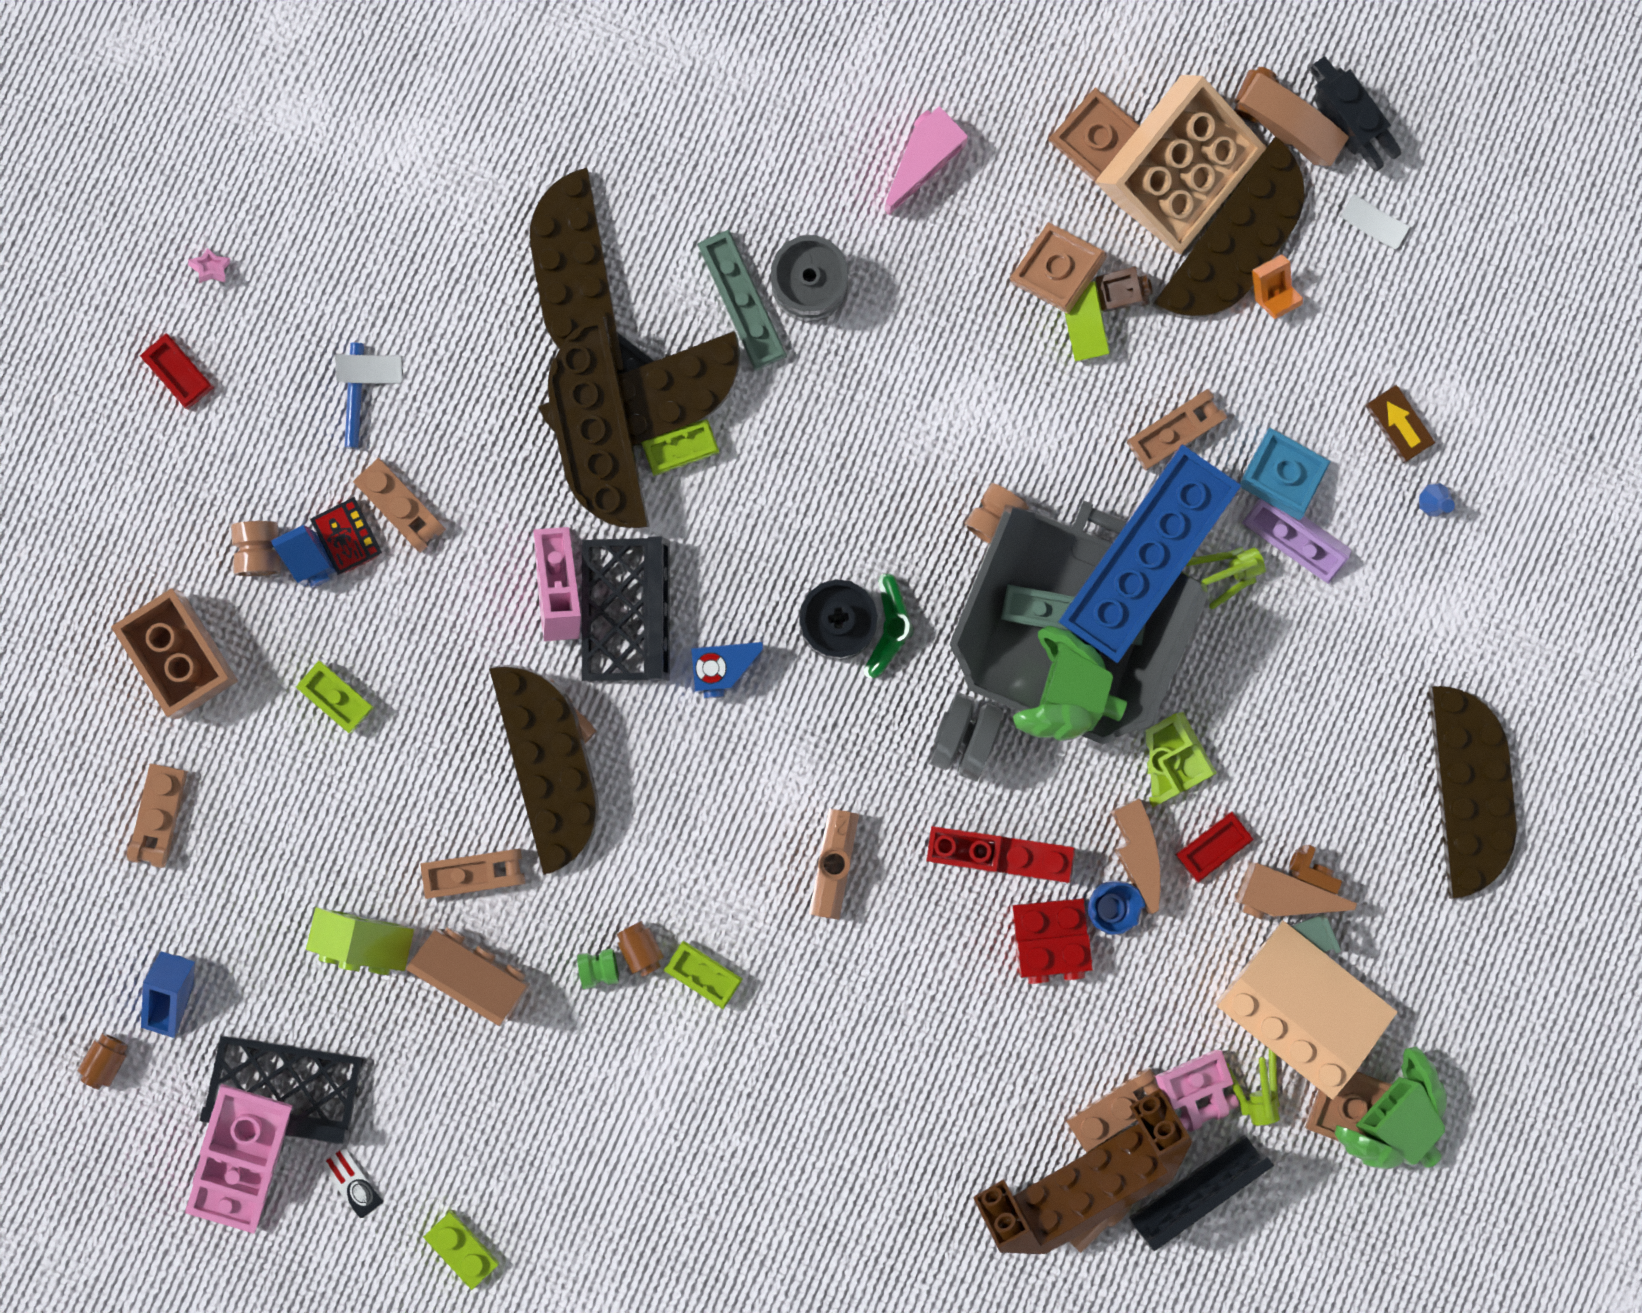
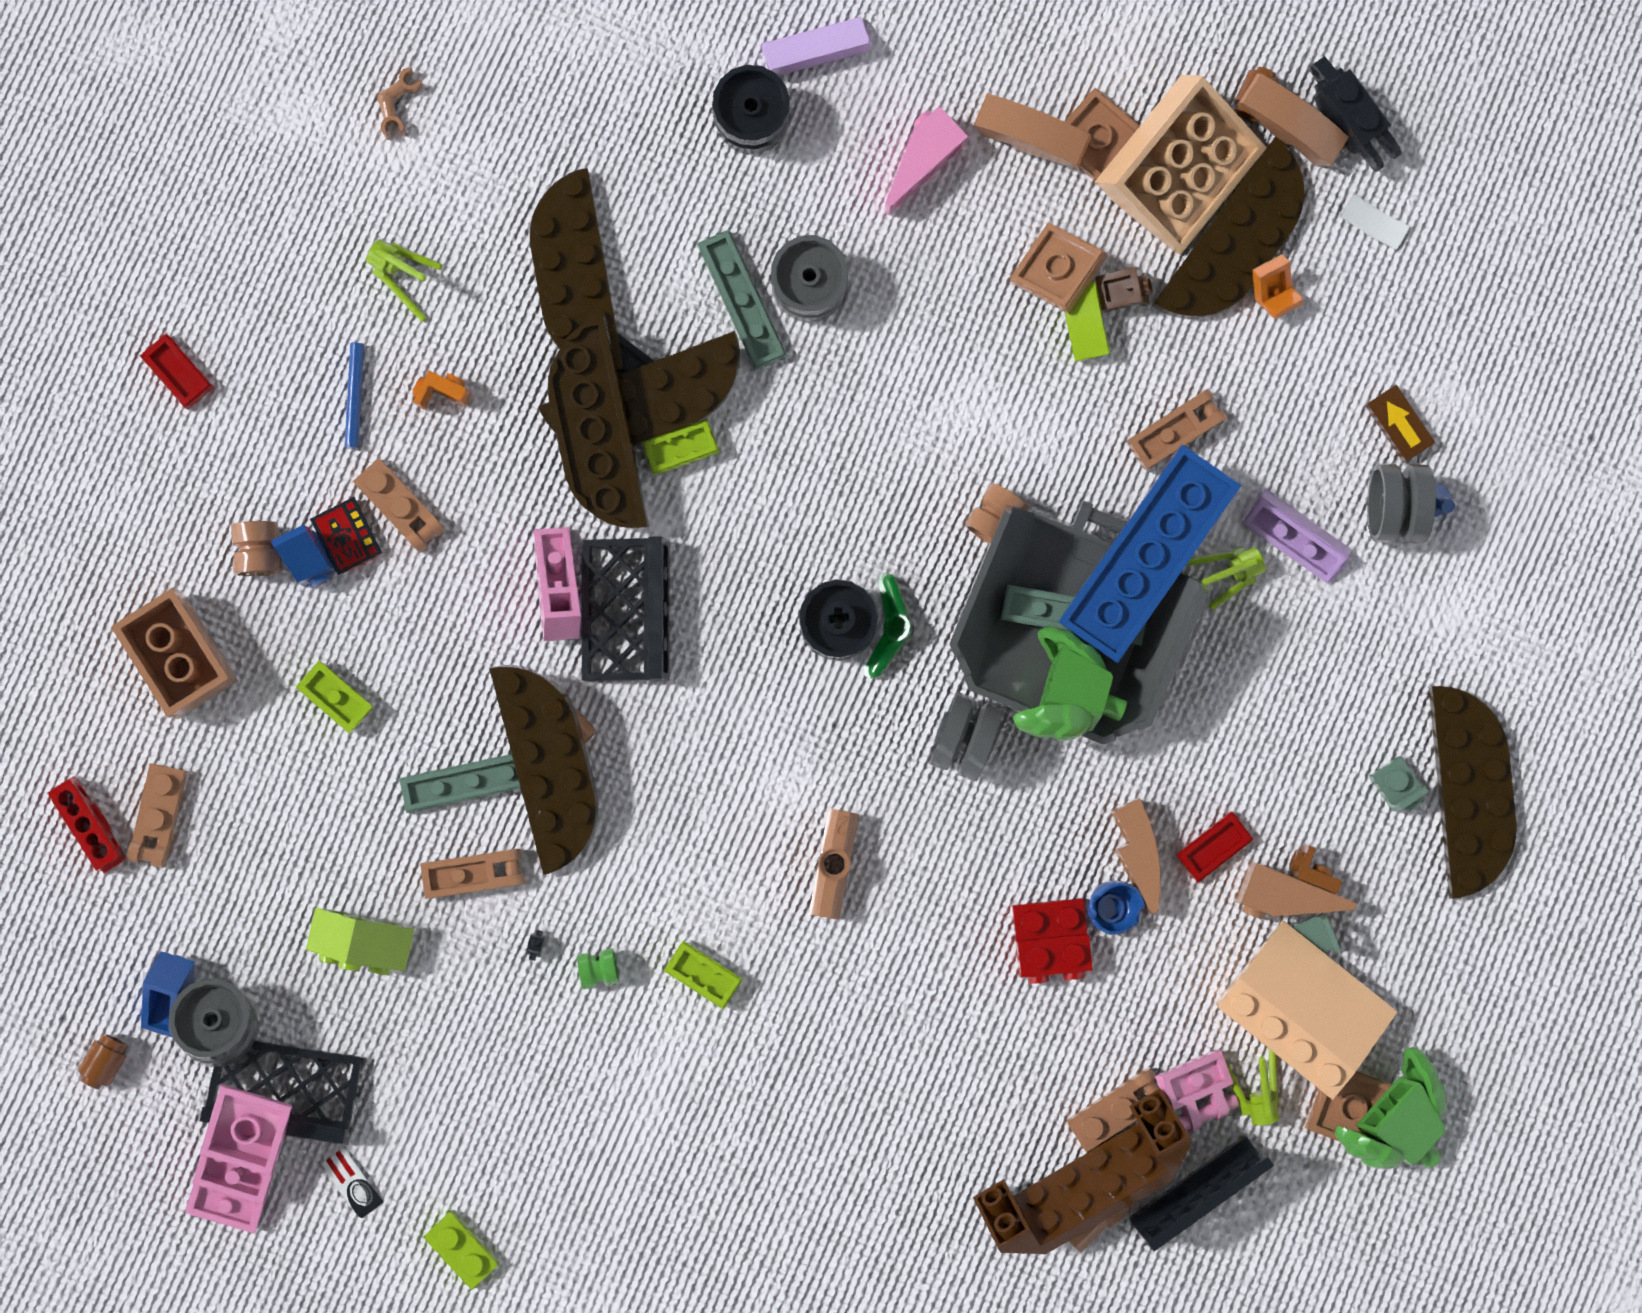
bright pink piece [188,248,230,283] -> none
white sticker [335,354,402,383] -> none
nougat slope [406,927,530,1026] -> none
dark orange brick [616,921,664,977] -> none
blue slope [691,642,764,699] -> none
red slope [926,826,1076,883] -> none
lime slope [1145,712,1217,808] -> none
dark azure tile [1239,427,1331,521] -> none
none -> red piece [47,776,127,874]
none -> dark grey wheel [168,979,259,1067]
none -> lime plant [366,239,442,322]
none -> nougat arm [377,67,423,140]
none -> sand green tile [399,754,521,813]
none -> orange bracket [412,370,471,410]
none -> black piece [526,930,545,961]
none -> black wheel [712,64,790,154]
none -> lavender slope [761,17,871,76]
none -> nougat slope [974,93,1091,168]
none -> dark grey wheel [1367,463,1436,543]
none -> sand green bracket [1369,756,1430,813]

